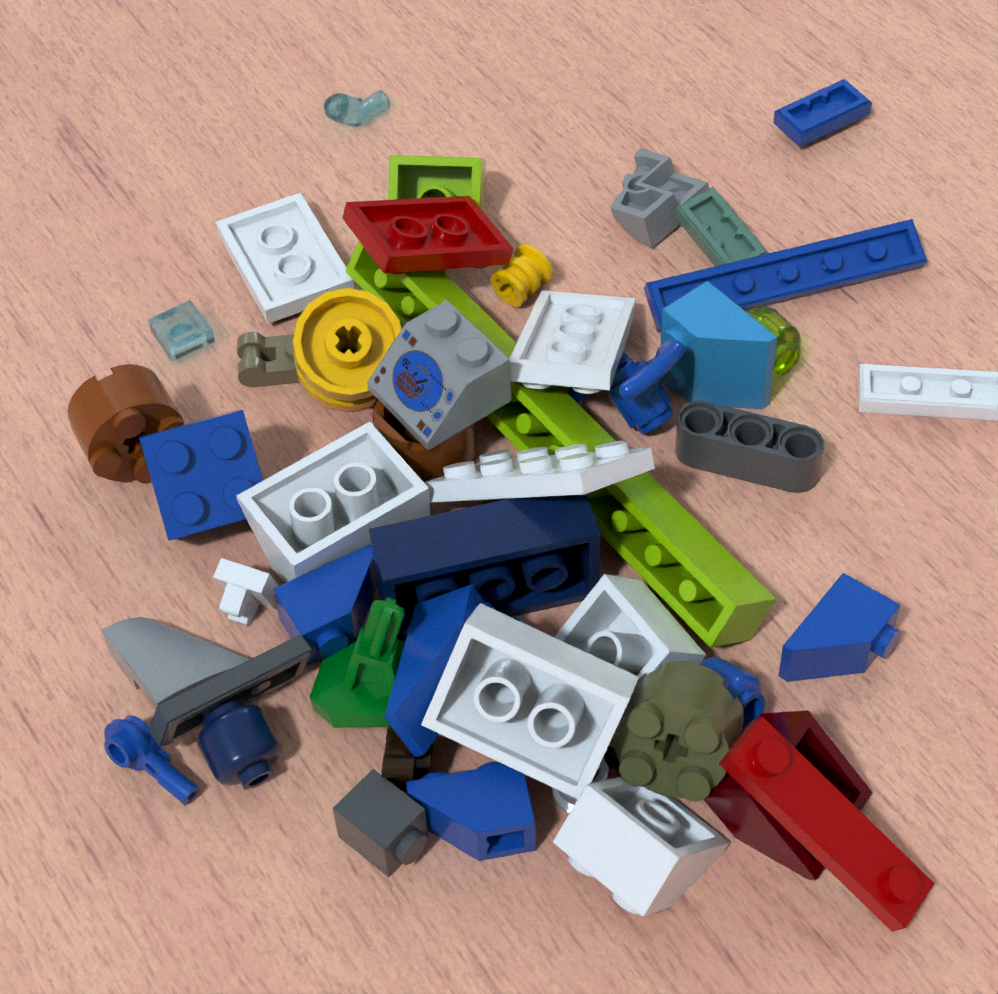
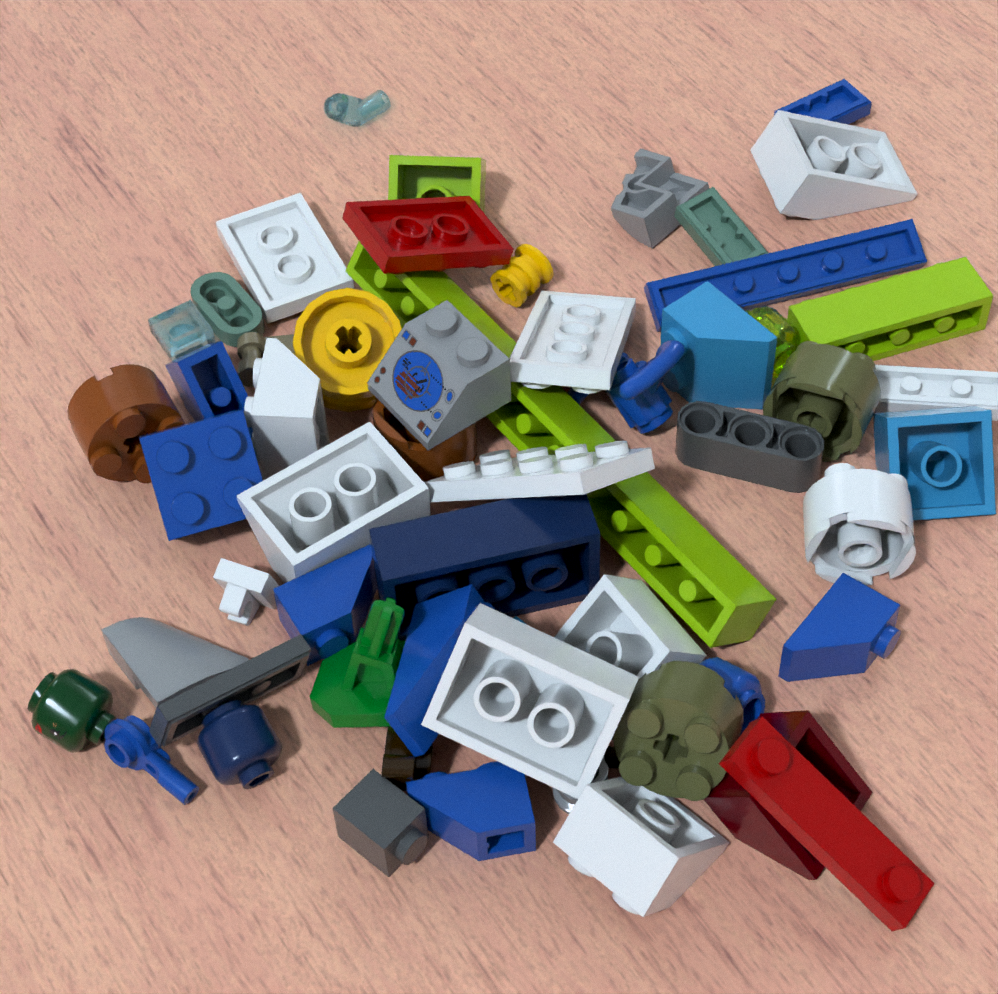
none -> dark green head [27,669,116,753]
none -> blue slope [165,341,253,438]
none -> sand green plate [190,272,265,347]
none -> white slope [244,338,330,480]
none -> white slope [750,110,917,220]
none -> olive brick [763,341,881,462]
none -> lime brick [785,257,993,361]
none -> white brick [803,463,916,585]
none -> dark azure slope [873,406,996,520]

